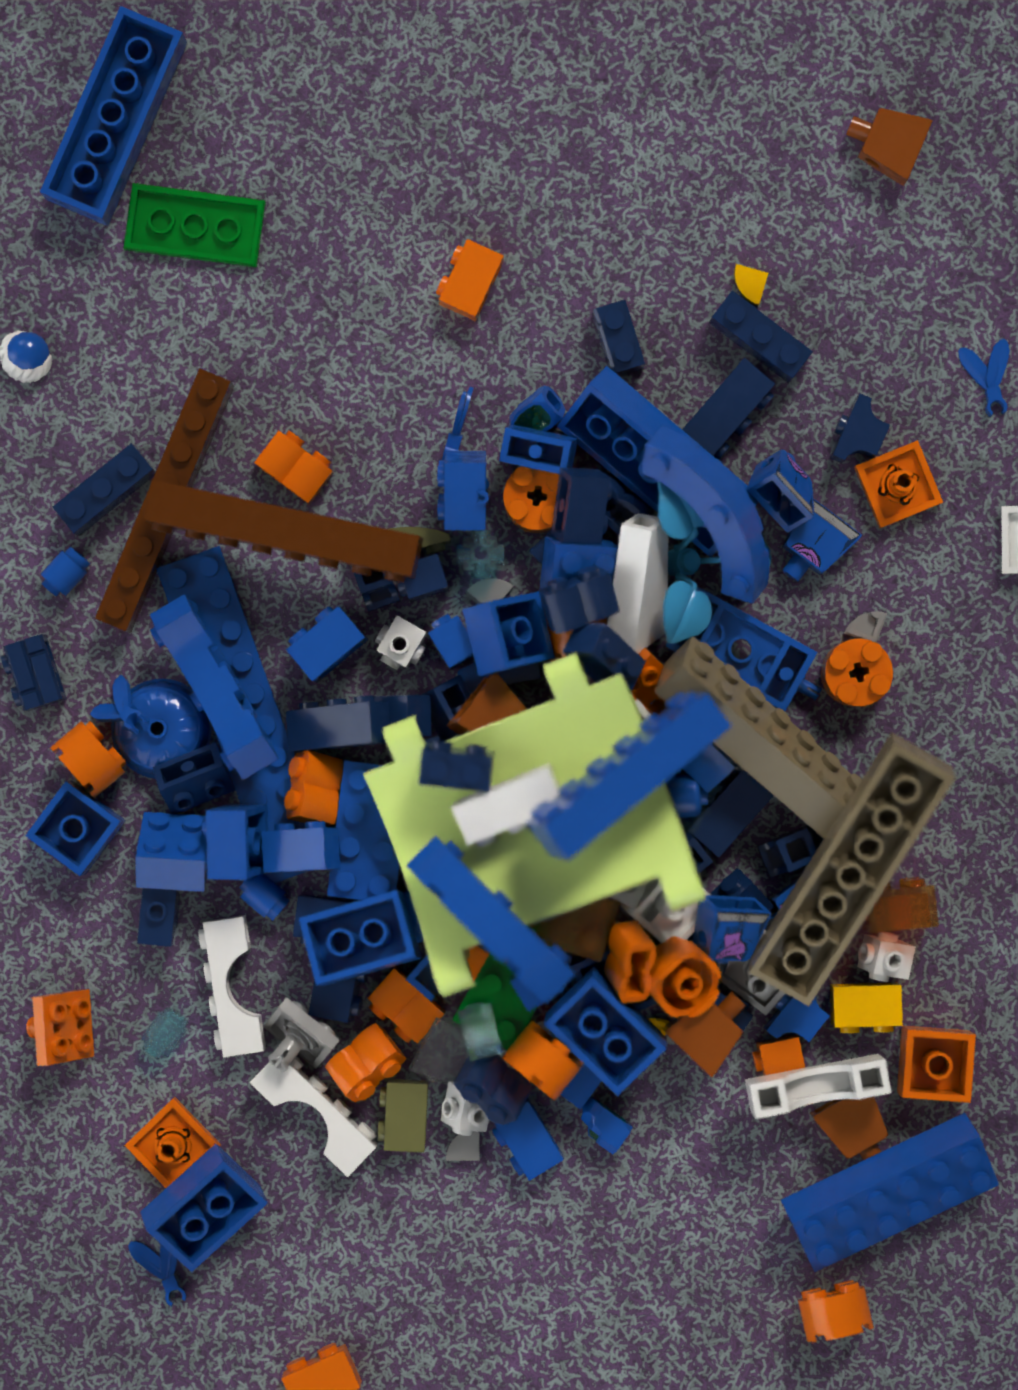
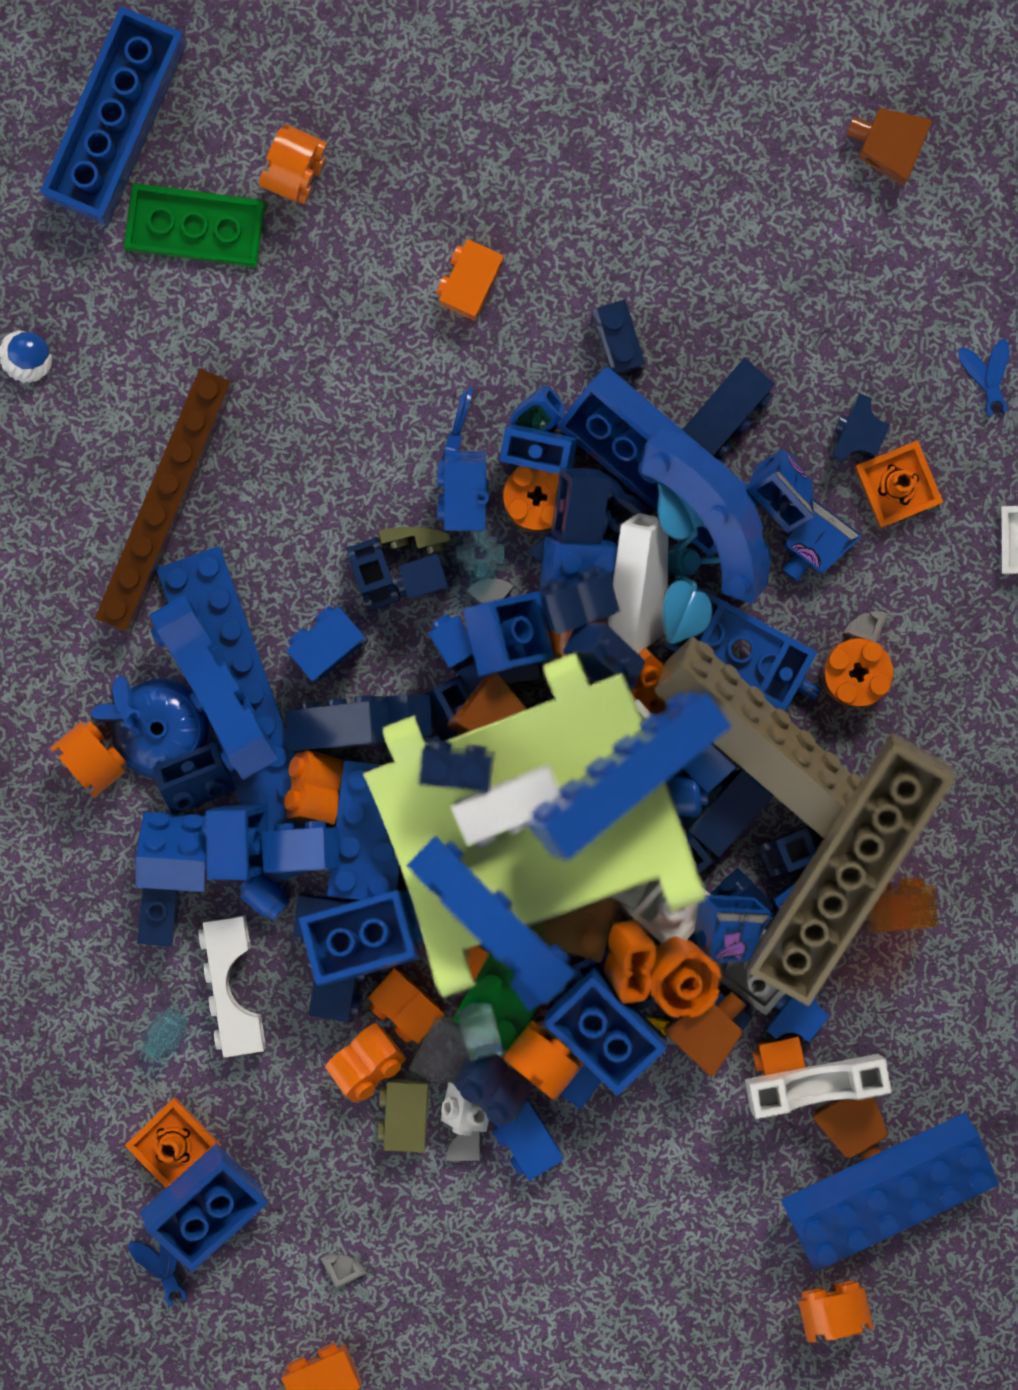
dark blue brick [1,634,67,711] -> none
blue brick [25,780,126,876] -> none
orange plate [26,989,94,1066] -> none
blue brick [41,546,90,597] -> none
dark blue brick [53,443,156,536] -> none
reddish brown brick [143,480,423,583] -> none
white arch [250,1055,377,1177] -> none
orange brick [254,430,333,505] -> none
light grey plate [264,997,340,1071] -> none
white brick [375,615,427,670] -> none
blue panel [406,953,439,1001] -> none
blue rock [581,1097,633,1154] -> none
dark blue brick [709,290,813,384] -> none
yellow tile [734,264,768,306] -> none
yellow brick [830,982,903,1033] -> none
white brick [857,931,916,982] -> none
orange brick [897,1025,976,1103] -> none
none -> orange brick [259,124,328,204]
none -> light grey tile [321,1254,366,1289]

